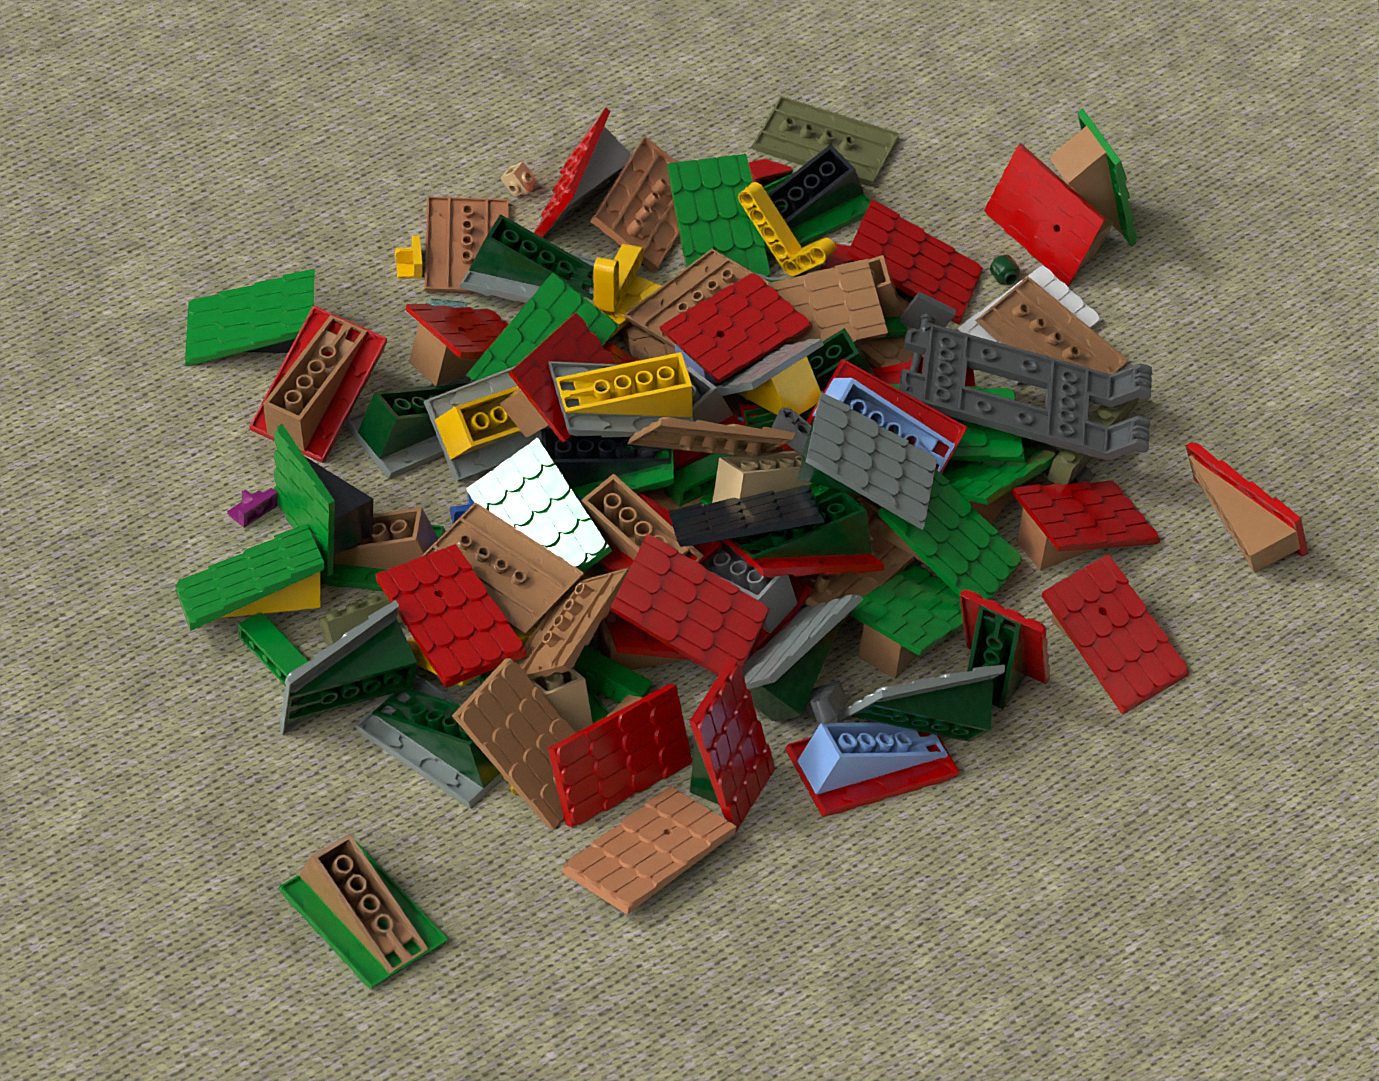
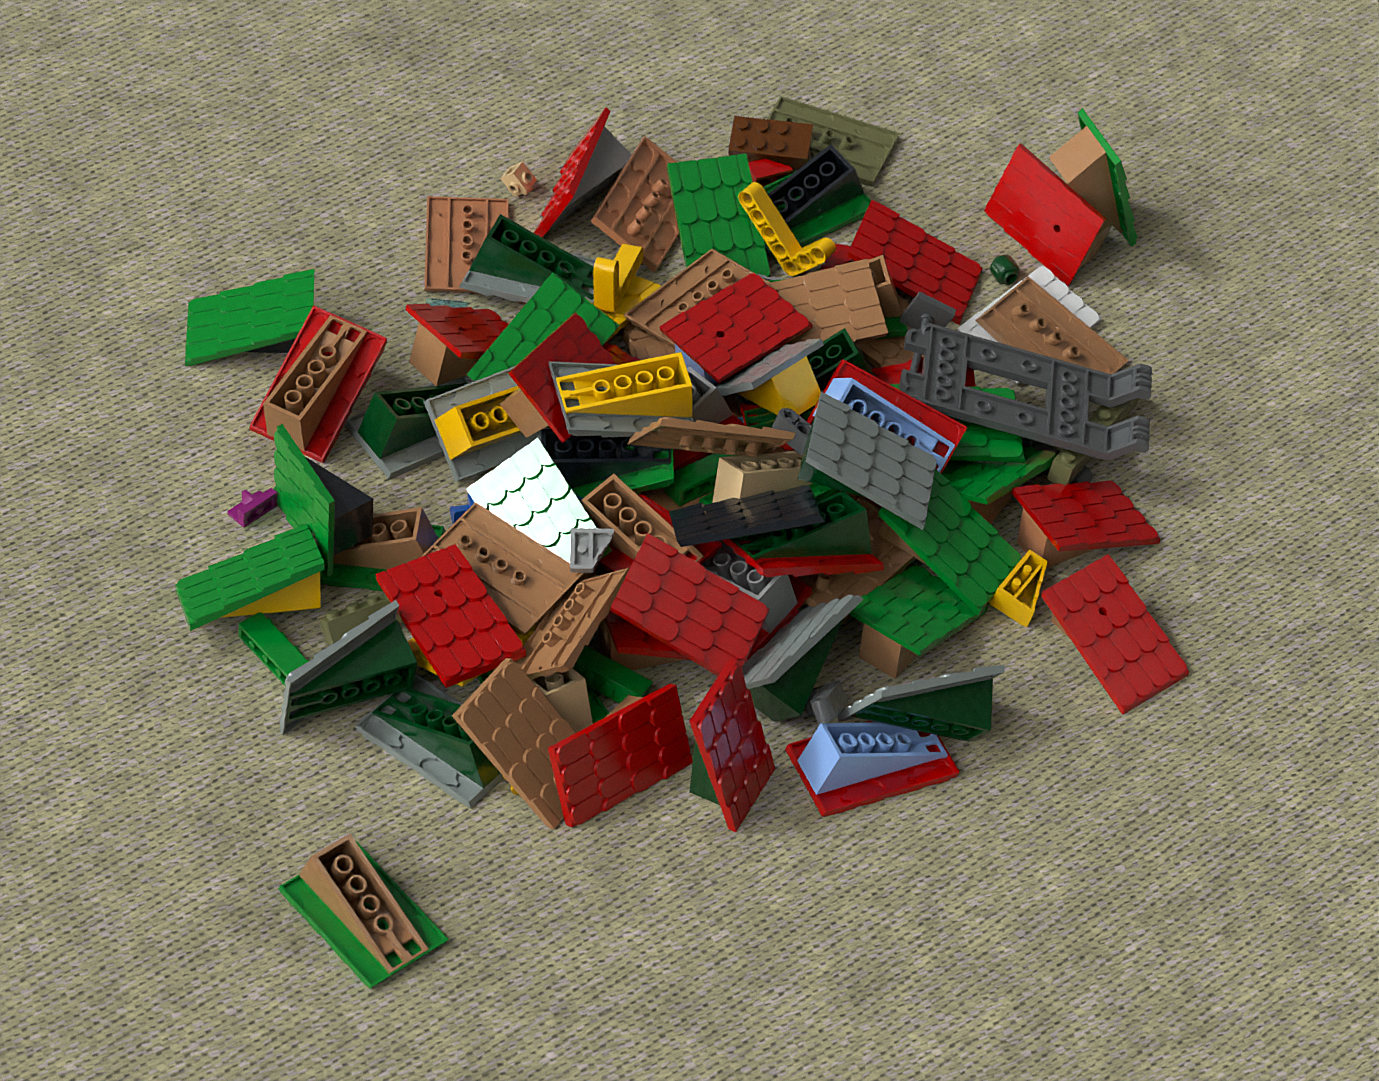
yellow panel [395,235,422,279] -> none
nougat piece [562,786,737,915] -> none
piece [959,590,1050,710] -> none
medium nougat piece [1185,442,1308,573] -> none
none -> light grey wing [570,528,614,573]
none -> reddish brown brick [728,116,814,170]
none -> yellow wedge [990,549,1048,627]

